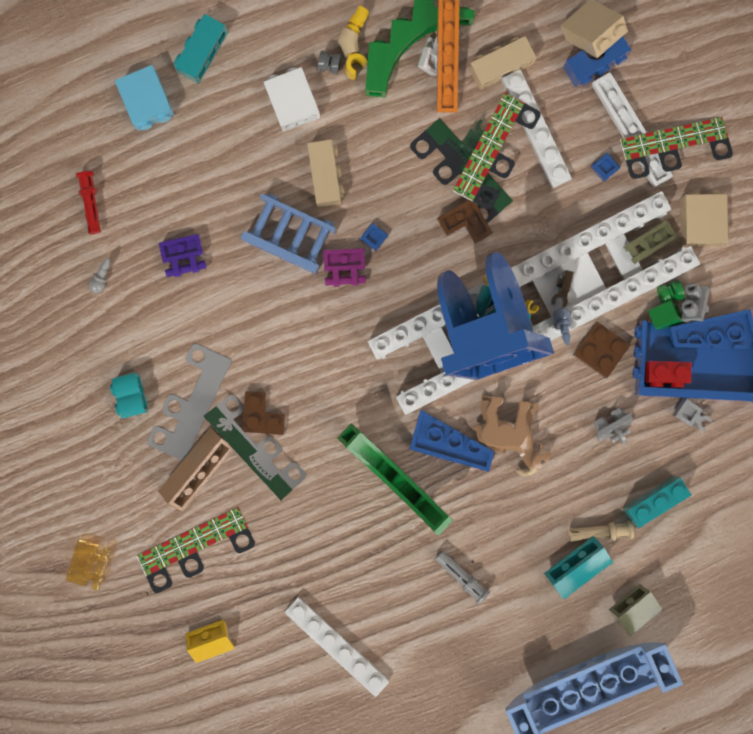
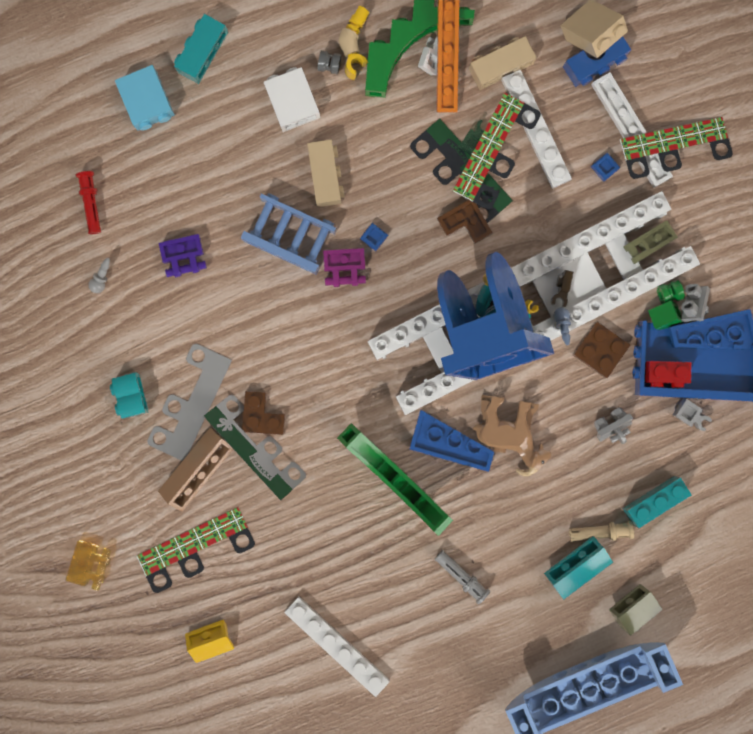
tan brick [680,191,728,247] -> none

